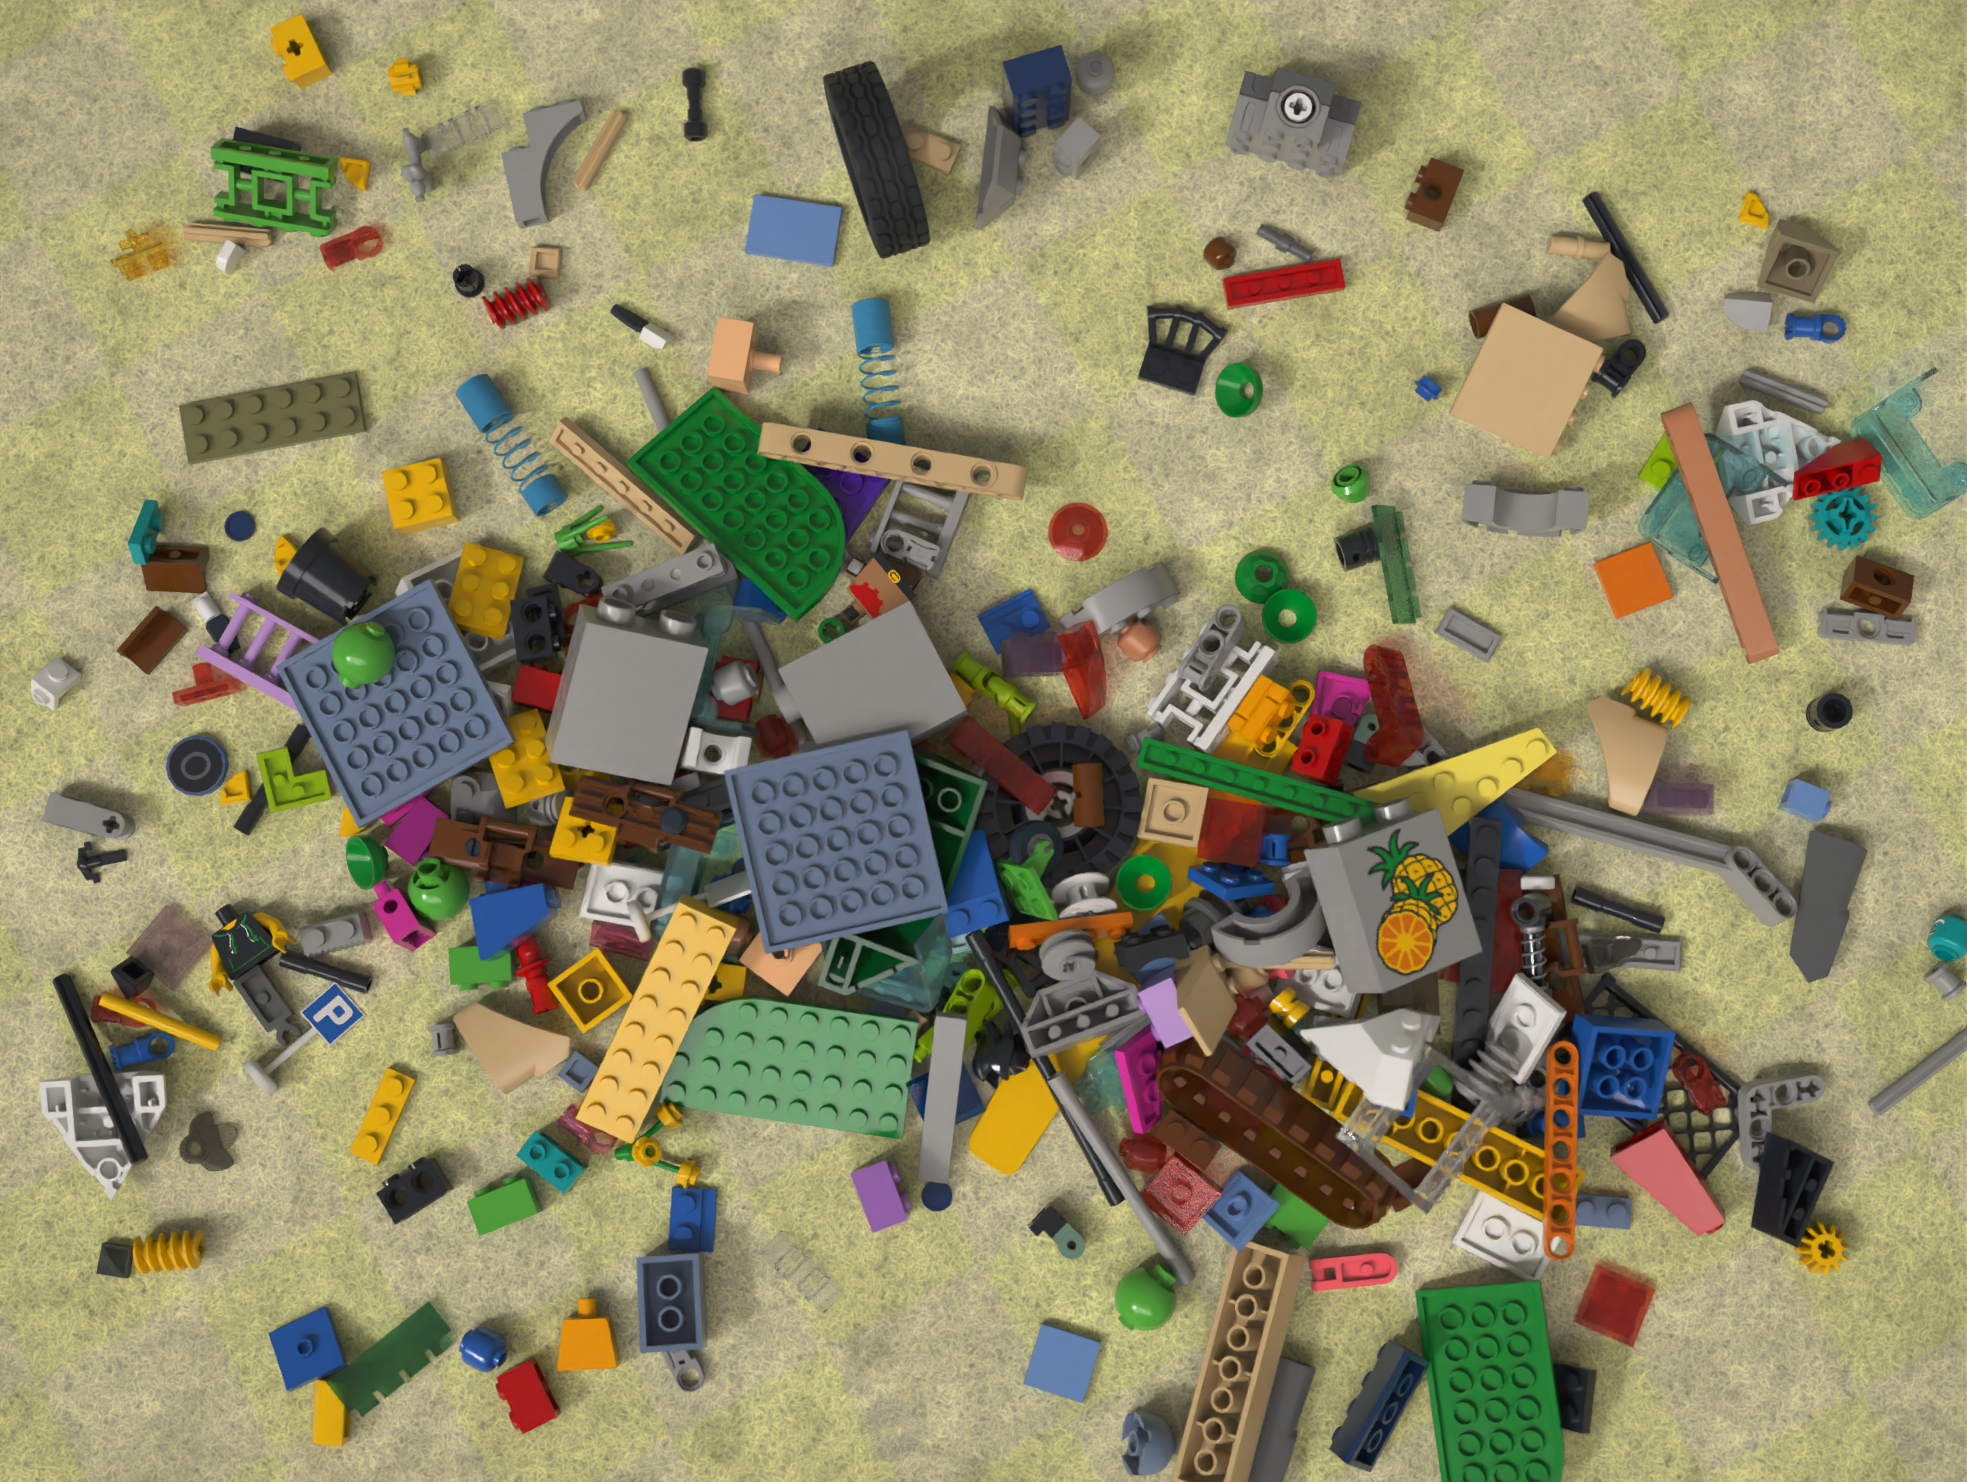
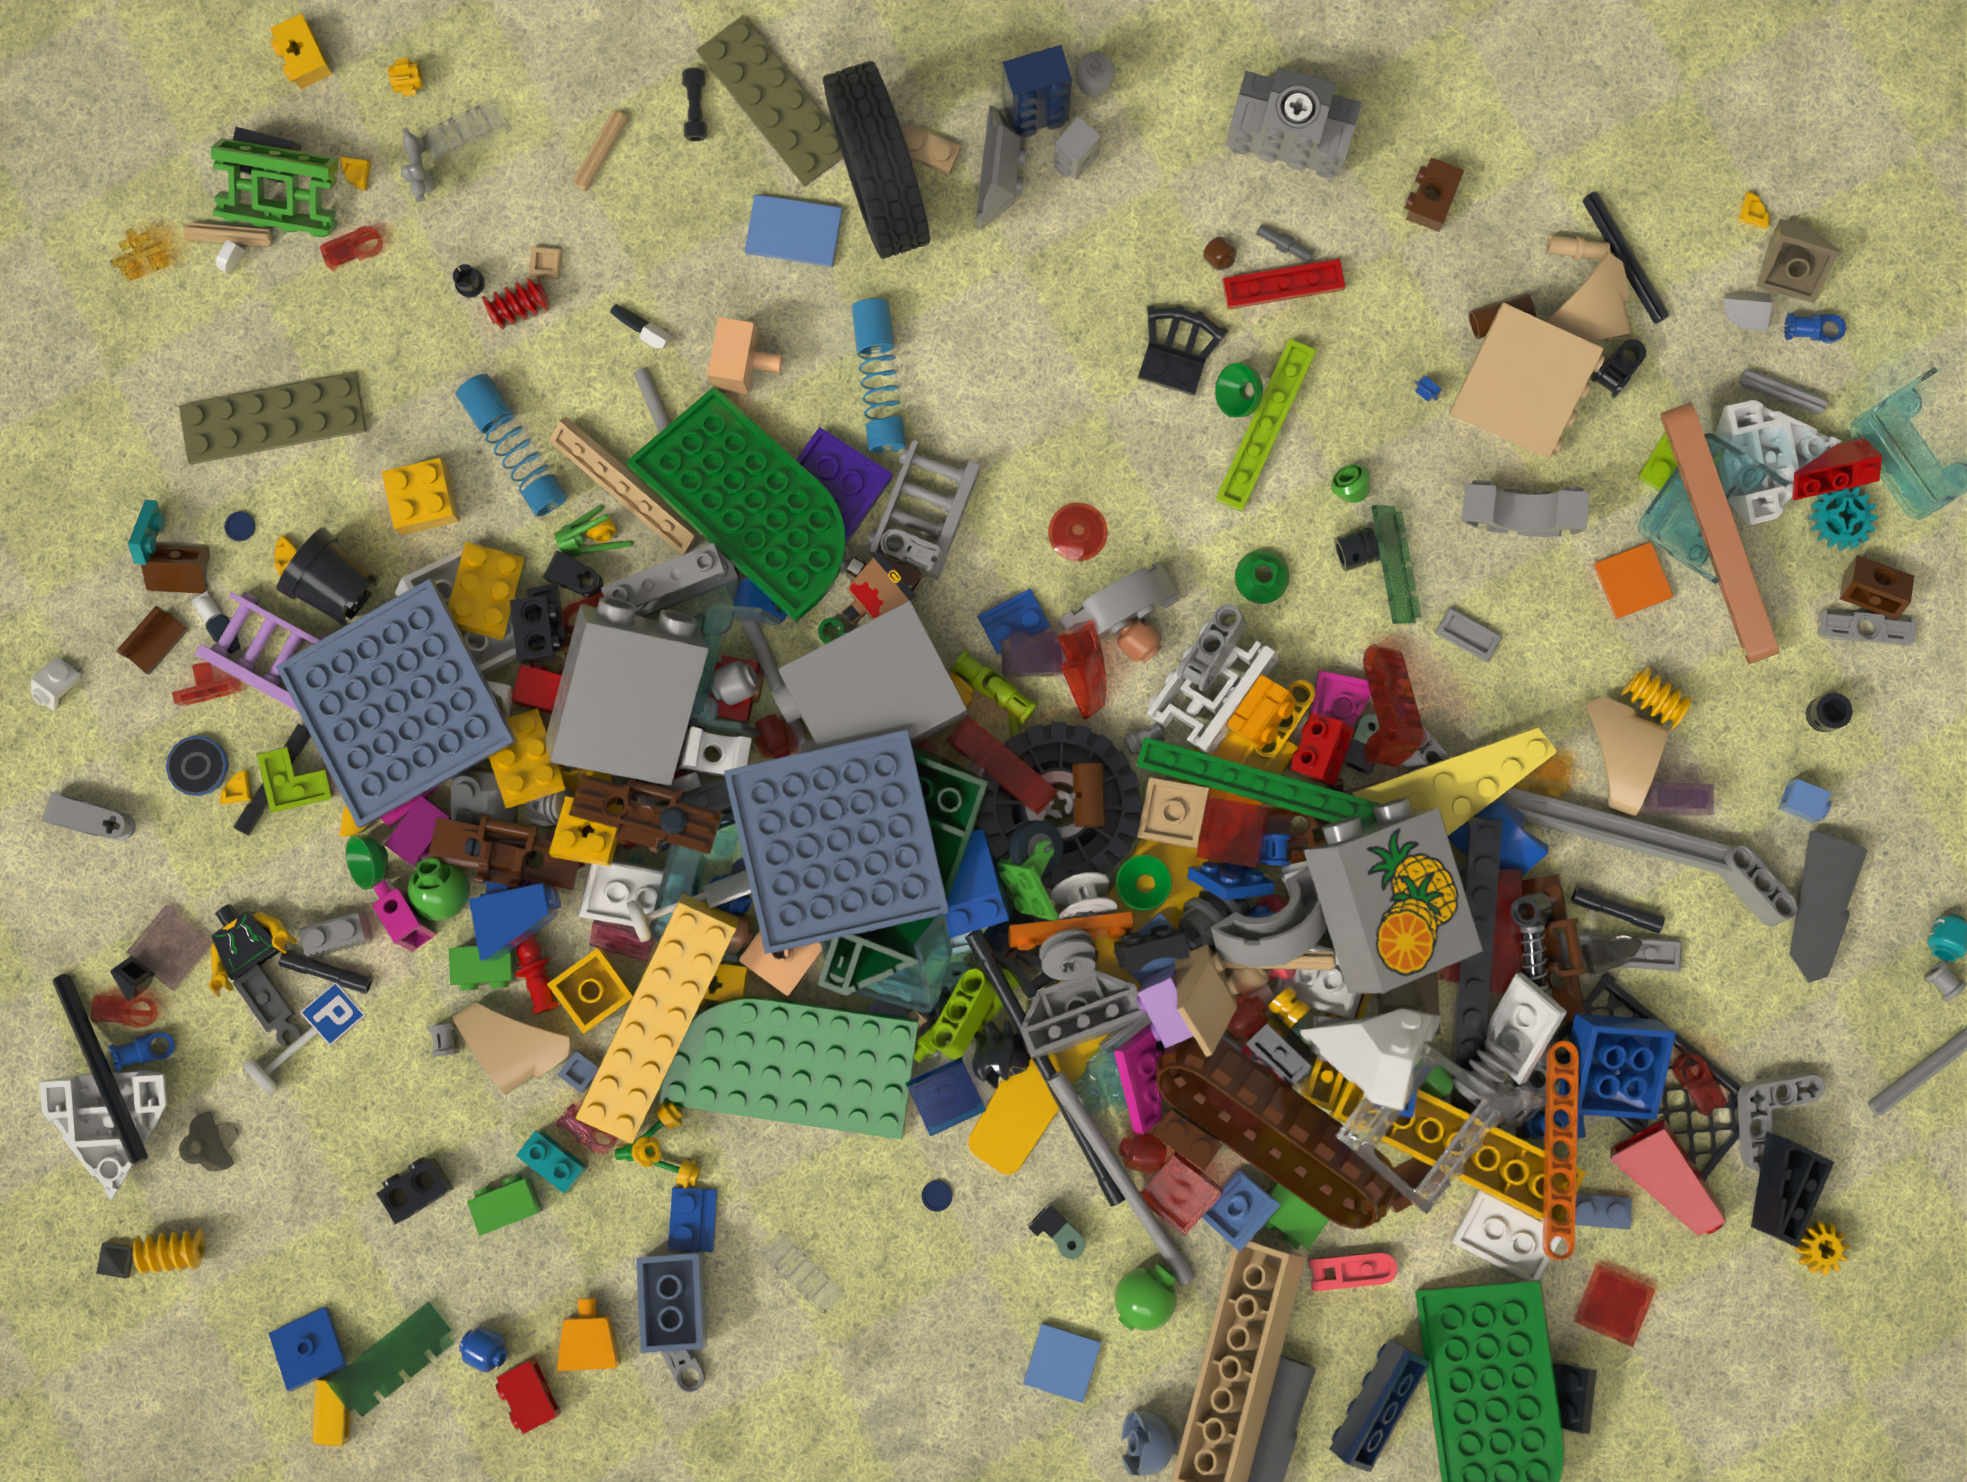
black piece [76,841,127,884] -> none
yellow piece [99,991,222,1052] -> none
bright green brick [332,622,395,689] -> none
yellow plate [349,1067,417,1165] -> none
light grey arch [501,99,587,229] -> none
tan beam [757,422,1028,500] -> none
medium lavender brick [851,1157,913,1233] -> none
light grey tile [917,1011,968,1184] -> none
green piece [1261,589,1317,644] -> none
white tile [1521,875,1555,889] -> none
none -> olive plate [697,15,843,187]
none -> lime plate [1215,338,1317,512]

